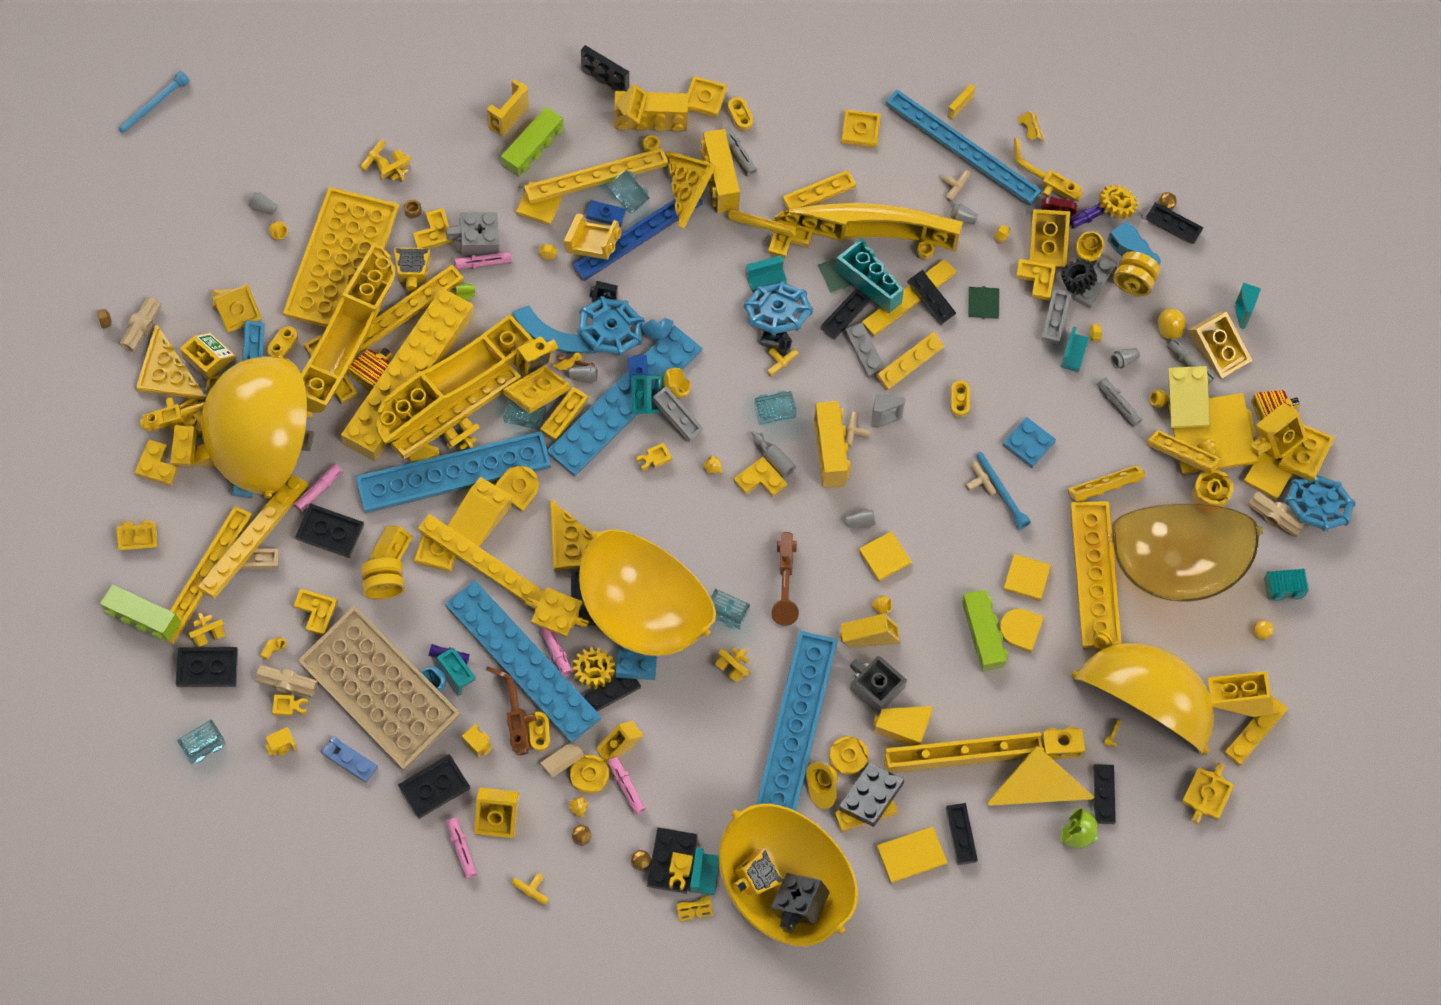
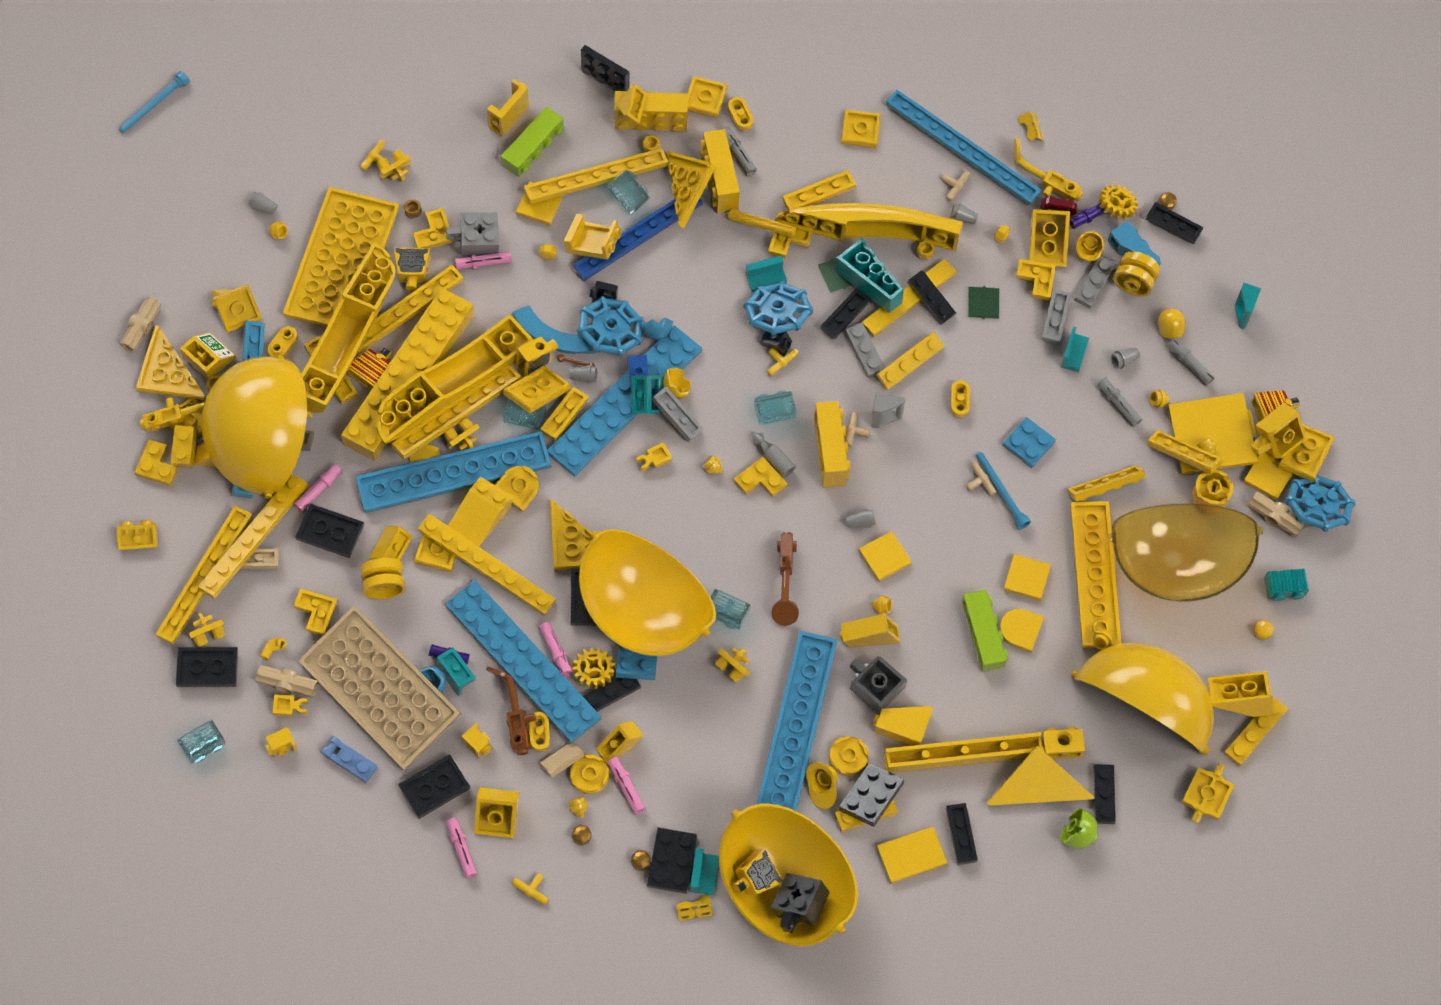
pearl gold tile [98,309,112,329] -> none
lime brick [100,584,182,641] -> none
lime plate [456,283,475,301] -> none
yellow plate [525,587,589,638] -> none
yellow piece [552,353,583,371] -> none
blue plate [586,200,626,227] -> none
yellow plate [669,852,693,890] -> none
yellow tile [947,84,976,120] -> none
black tyre [1061,259,1097,294] -> none
yellow tile [1089,324,1102,342] -> none
yellow piece [1104,718,1121,747] -> none
light yellow slope [1168,366,1210,428] -> none
yellow slope [1188,311,1252,379] -> none

